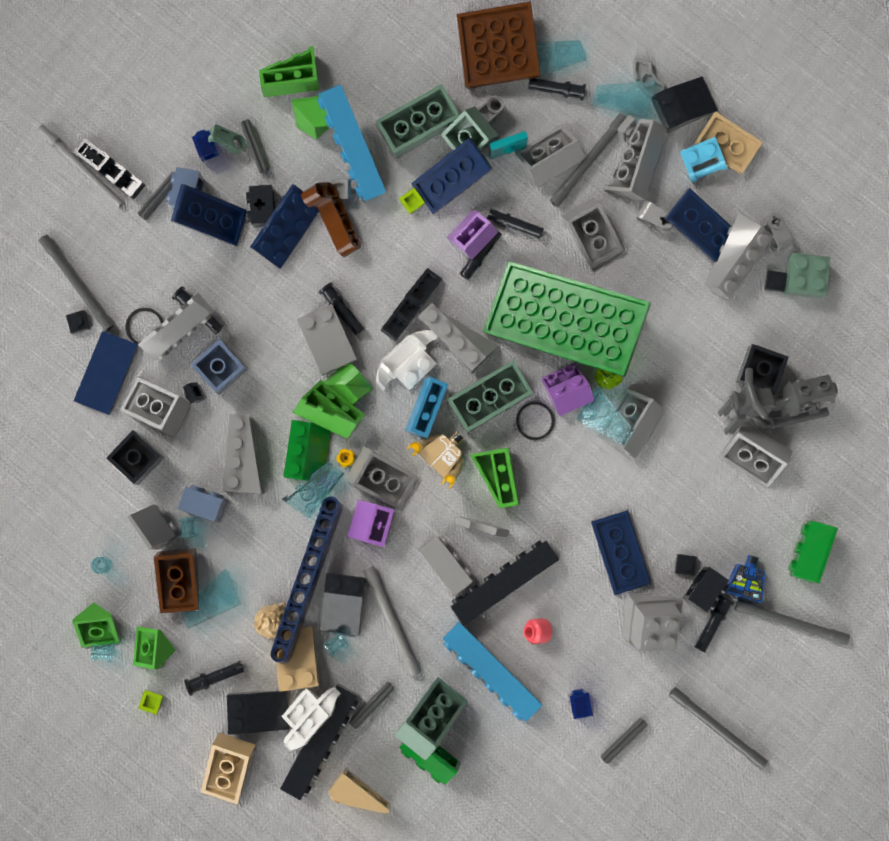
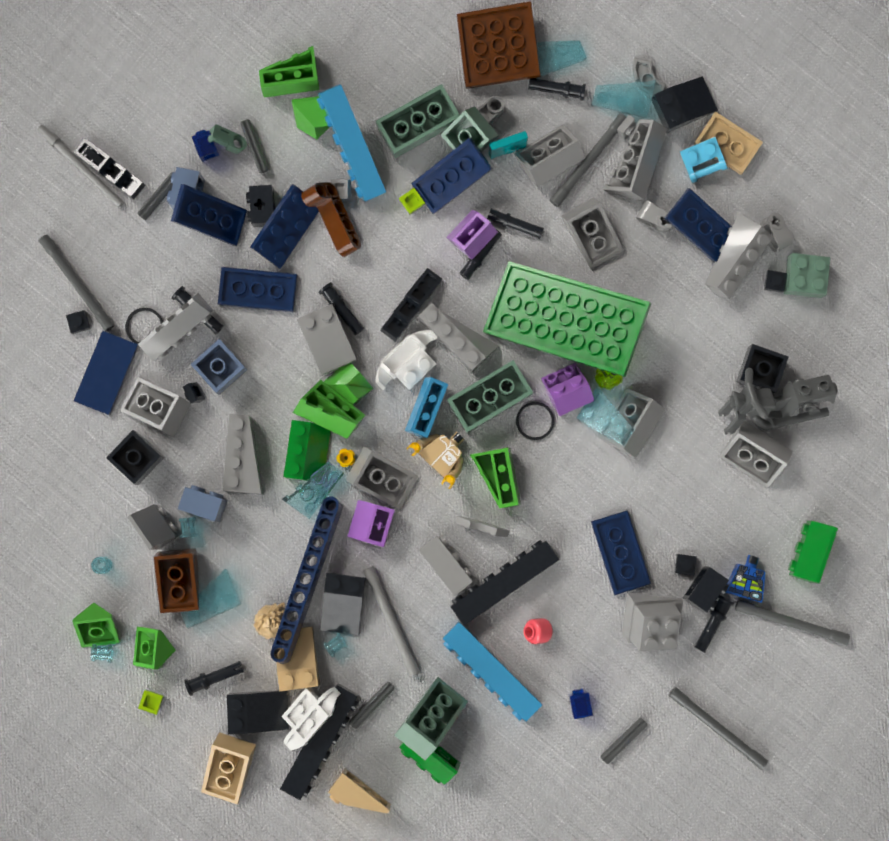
none -> dark blue tile [217,267,298,312]

